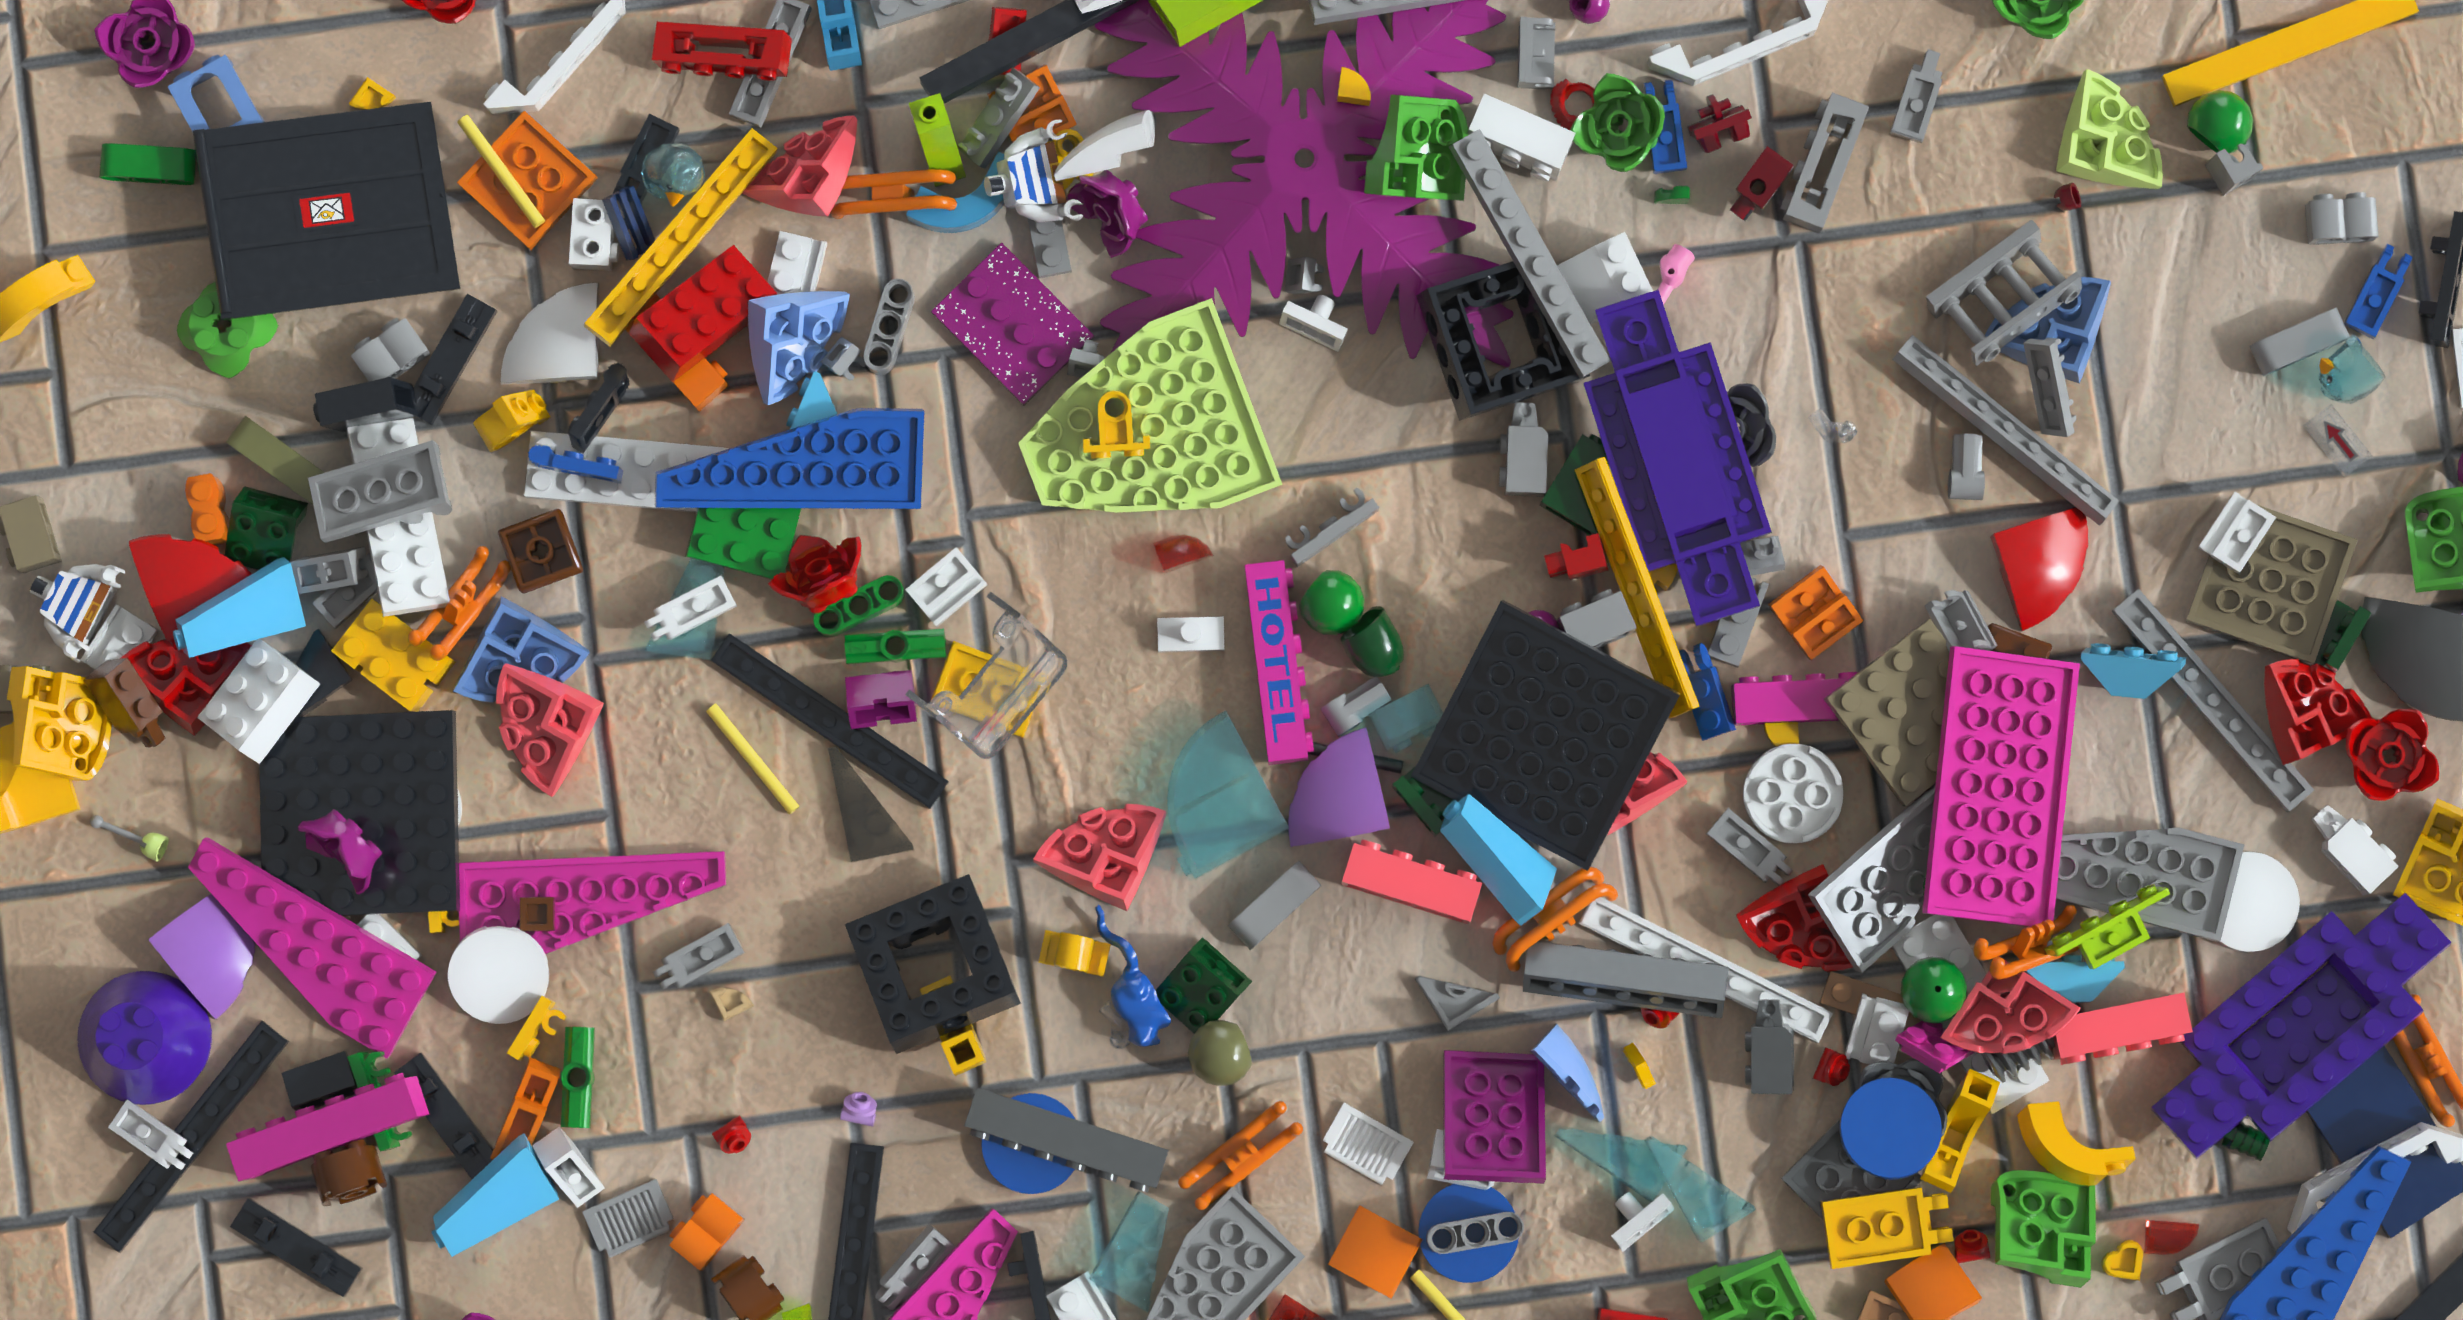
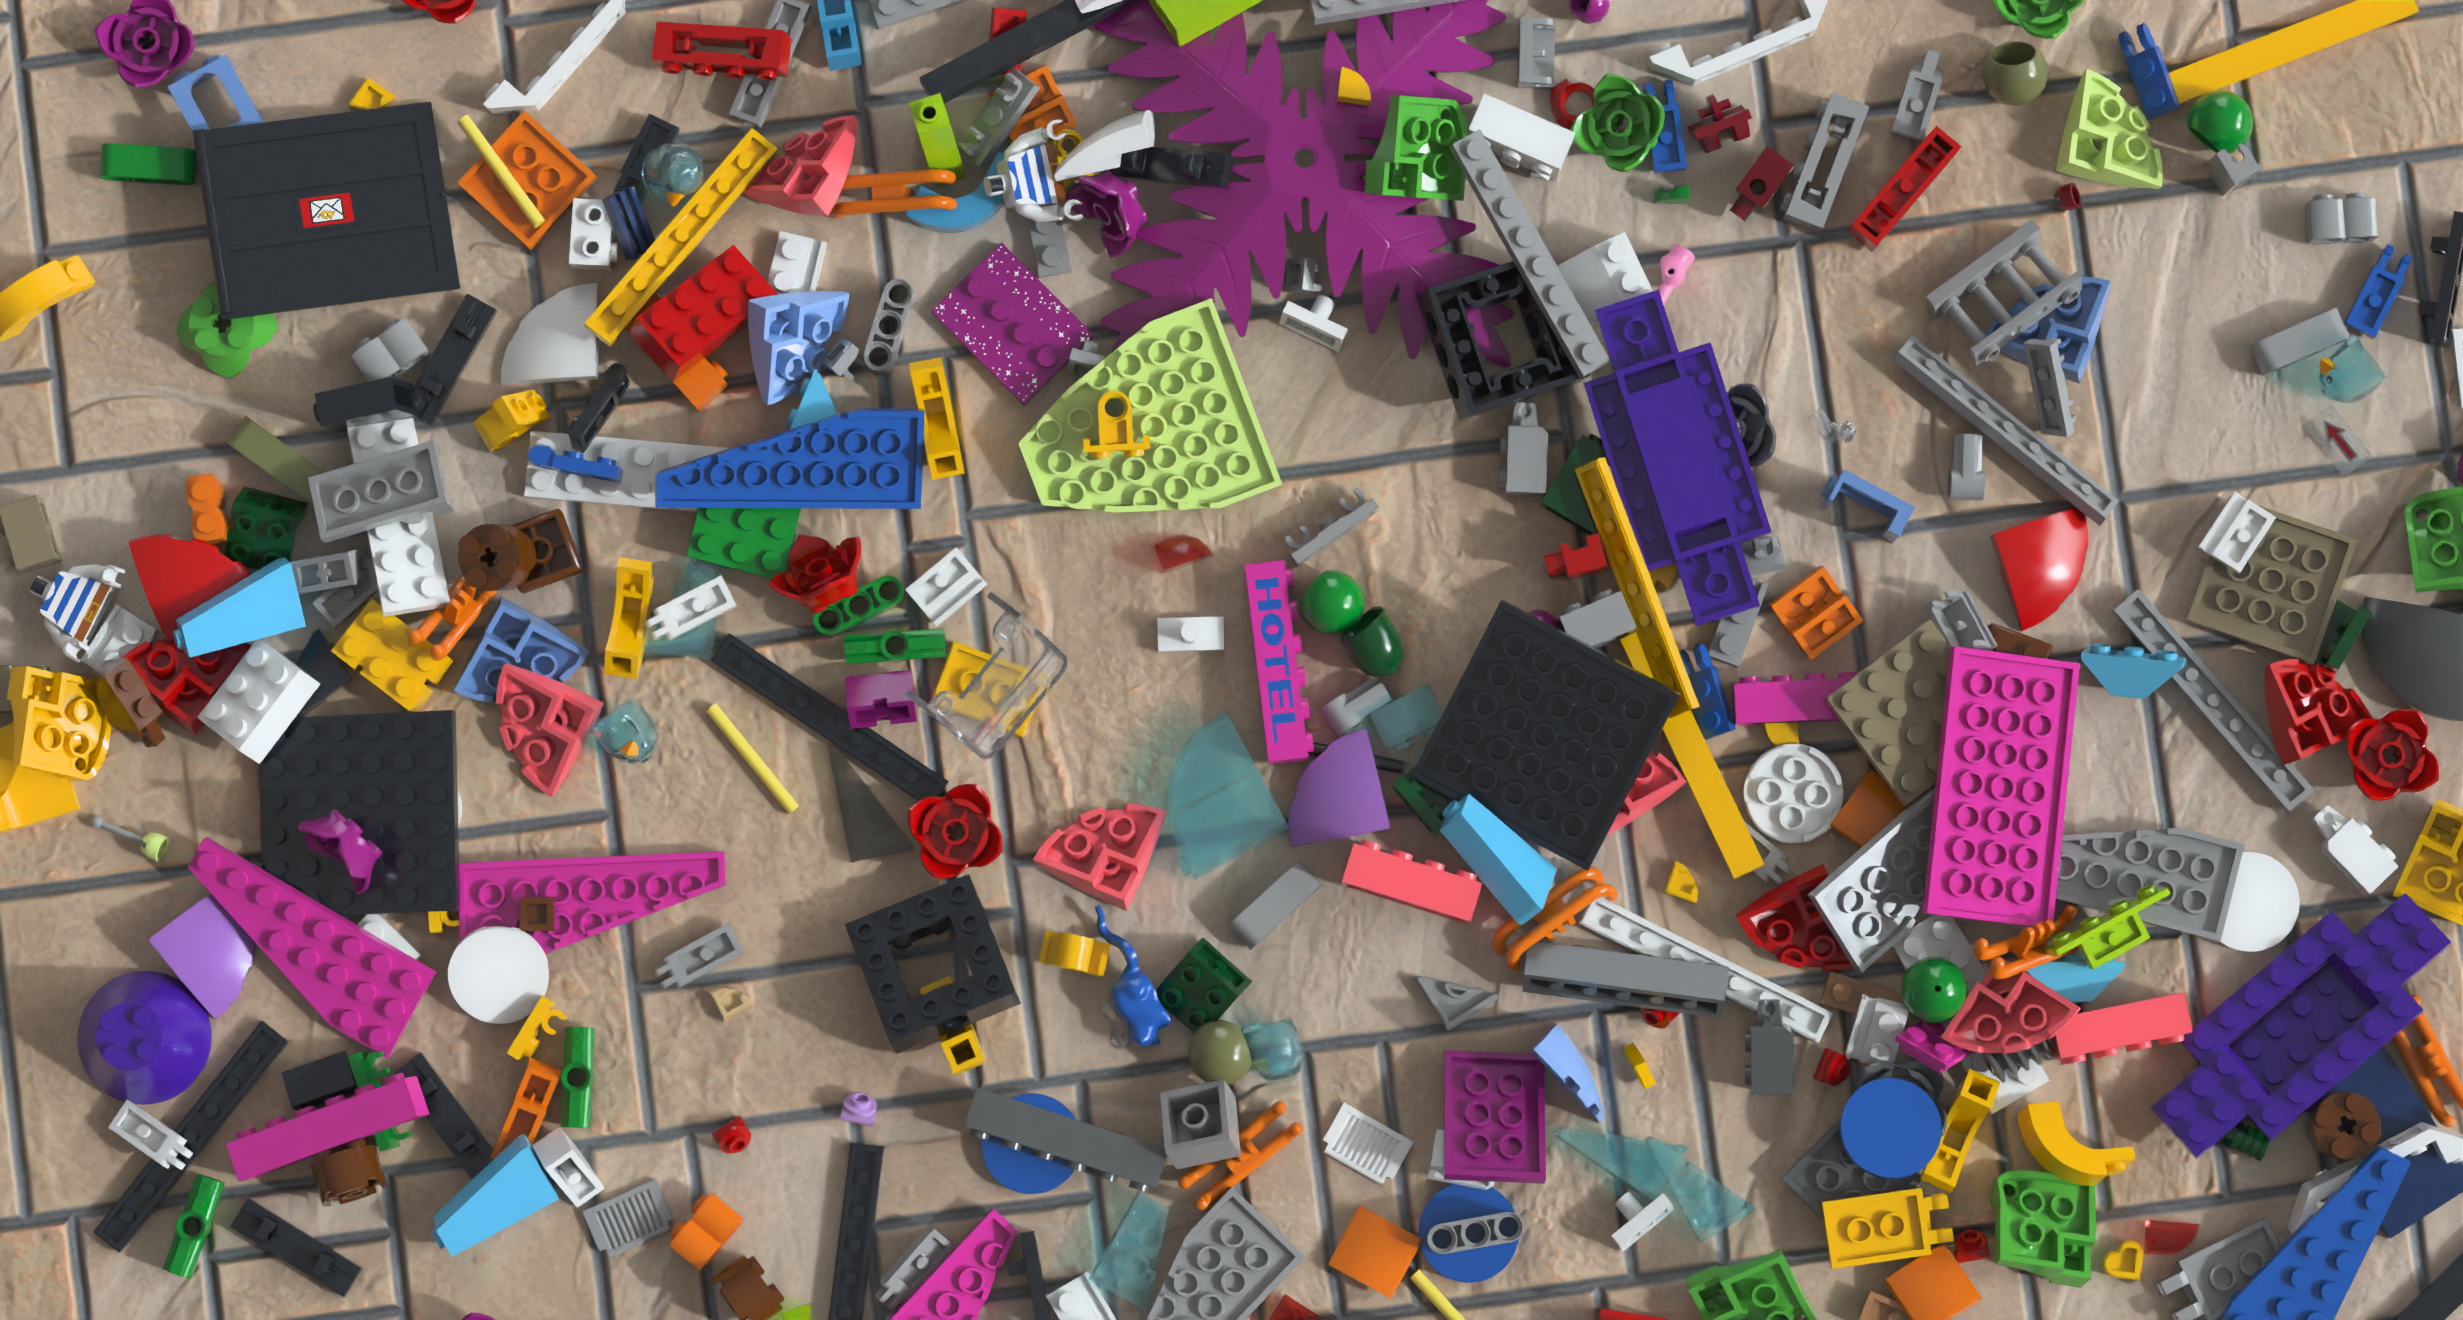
none -> green piece [162,1173,225,1279]
none -> reddish brown brick [458,524,536,591]
none -> clear light blue piece [591,698,658,764]
none -> yellow arch [604,557,654,679]
none -> red brick [908,784,1003,879]
none -> yellow arch [909,357,965,480]
none -> black hinge [1109,147,1233,189]
none -> light grey brick [1160,1079,1241,1169]
none -> clear light blue piece [1240,1018,1303,1082]
none -> yellow tile [1620,632,1765,880]
none -> yellow tile [1664,861,1698,903]
none -> medium blue panel [1820,470,1915,544]
none -> orange slope [1830,768,1915,848]
none -> red brick [1847,125,1962,252]
none -> olive helmet [1982,41,2048,106]
none -> blue hinge [2118,23,2181,120]
none -> reddish brown brick [2306,1092,2381,1159]

